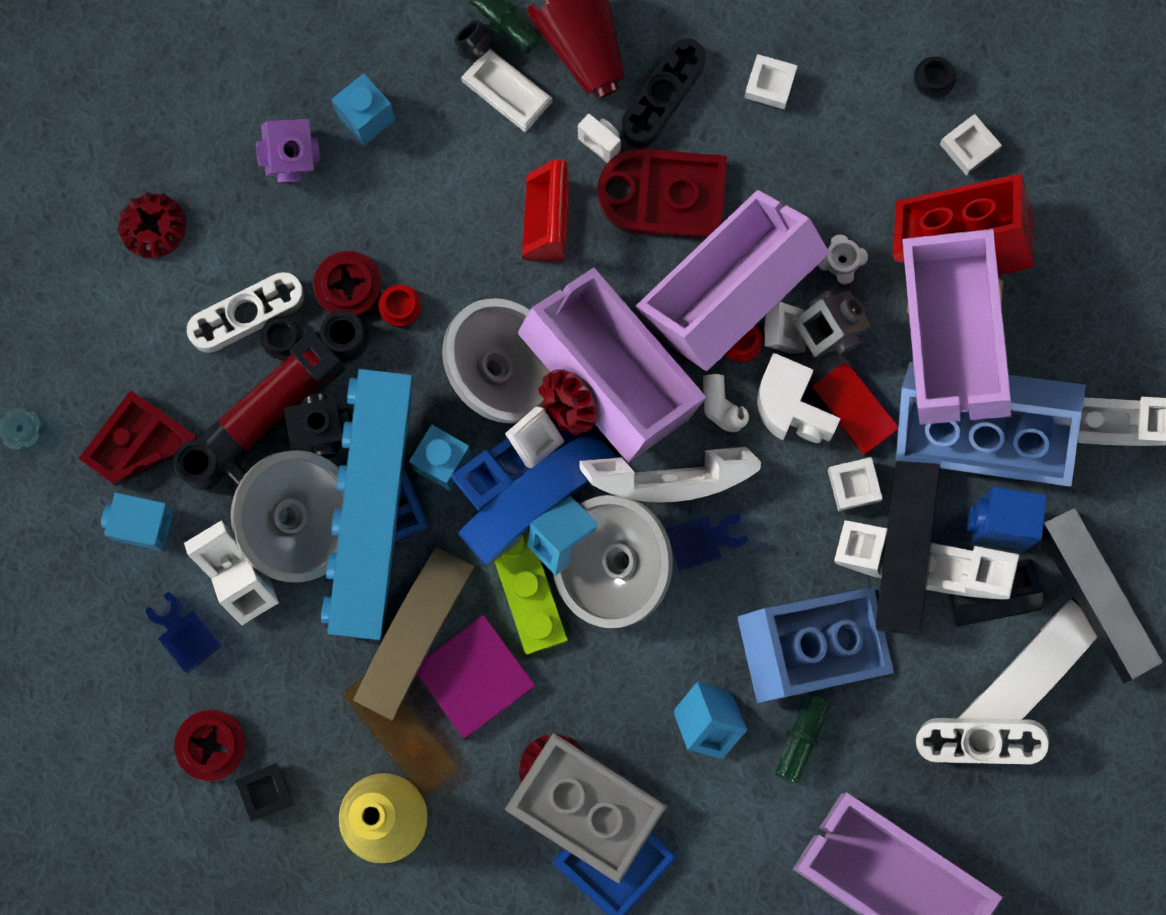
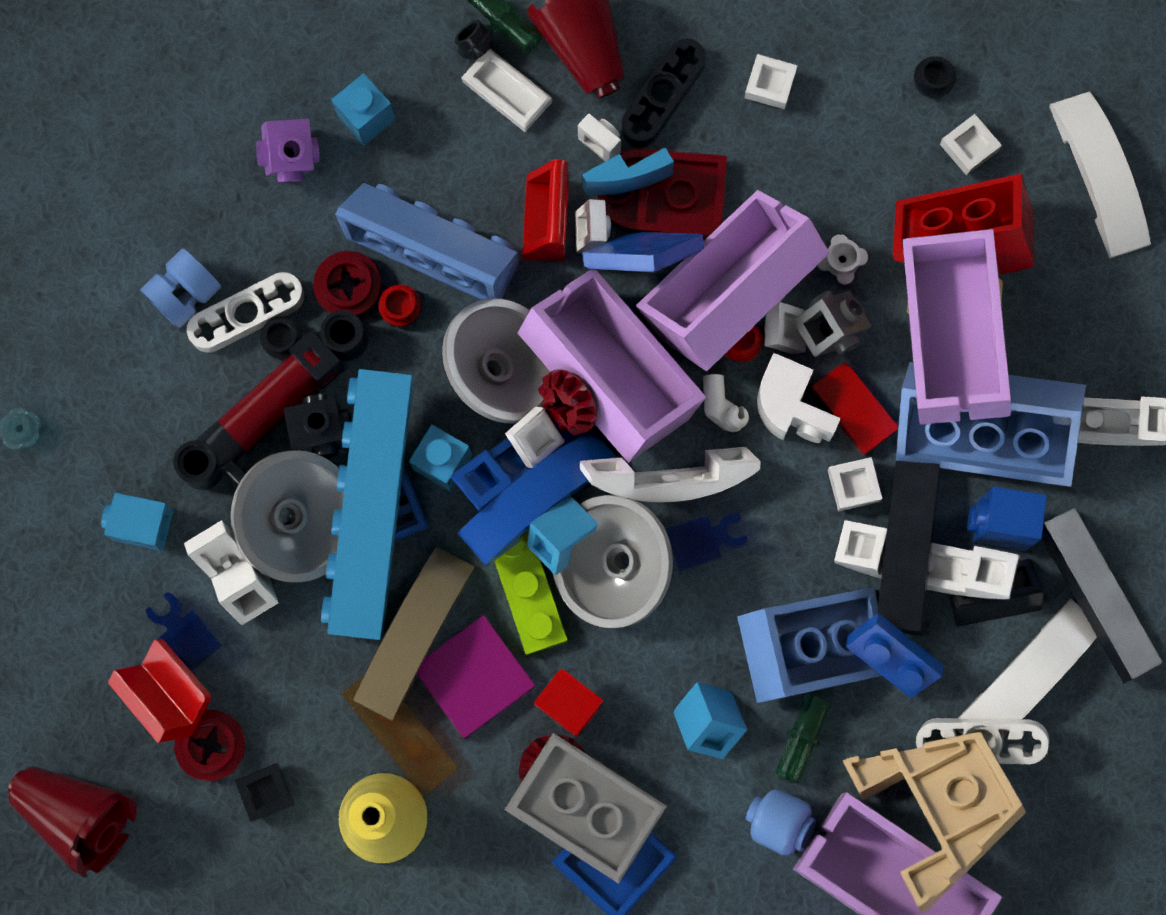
dark red wing [78,390,198,486] -> none
dark red gear [117,191,186,259] -> none
none -> dark red cone [8,766,137,877]
none -> red panel [108,639,211,743]
none -> medium blue wheel [139,248,222,329]
none -> medium blue slope [335,183,519,300]
none -> red panel [534,669,604,738]
none -> white plate [574,199,611,253]
none -> dark azure slope [582,148,674,195]
none -> blue tile [582,232,704,272]
none -> medium blue head [746,789,817,856]
none -> tan wing [843,732,1026,913]
none -> blue plate [846,613,944,698]
none -> white slope [1049,92,1151,259]

